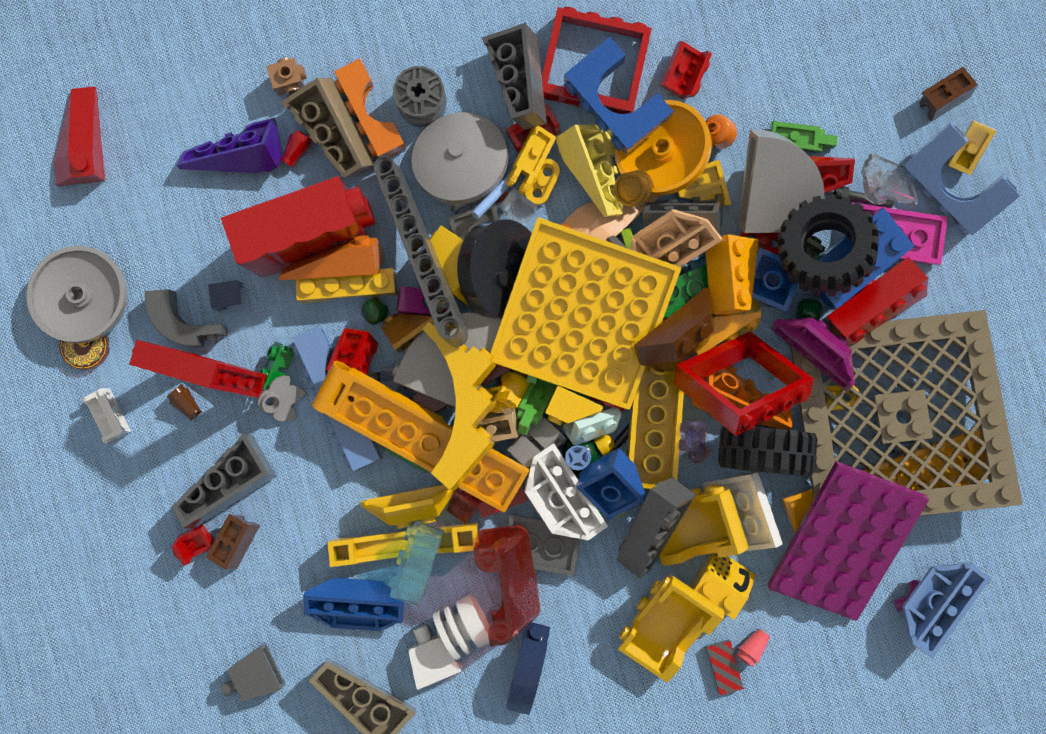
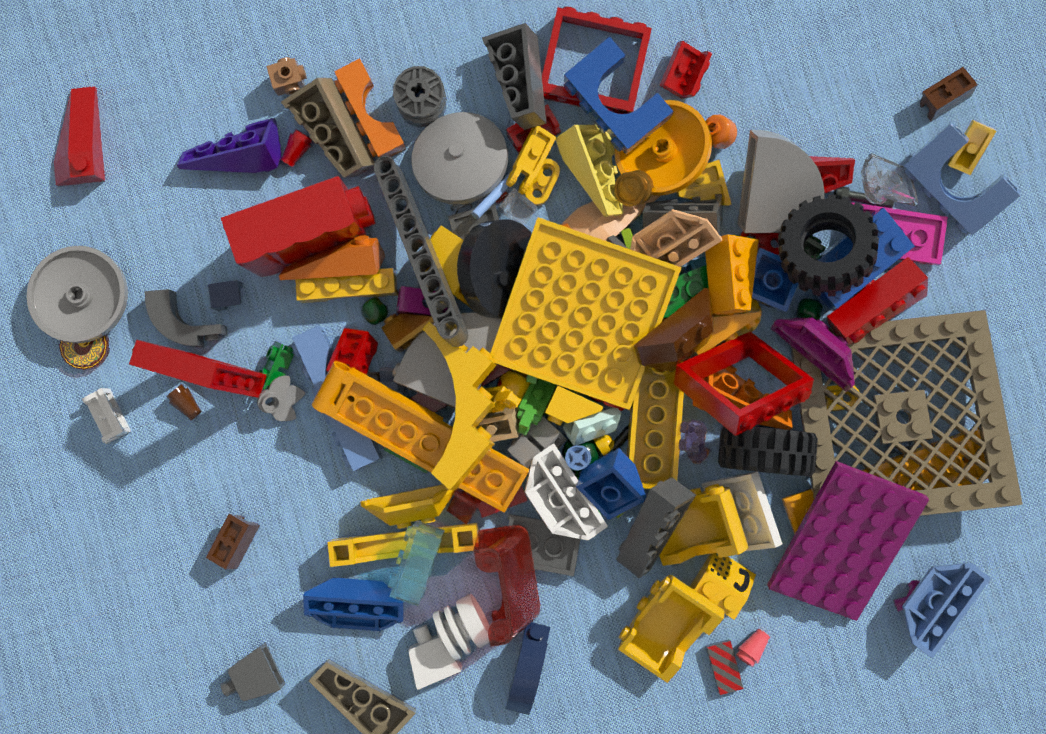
dark grey wedge [172,432,276,529] -> none
red bracket [172,524,214,566] -> none
bright green hinge [770,121,838,153] -> none

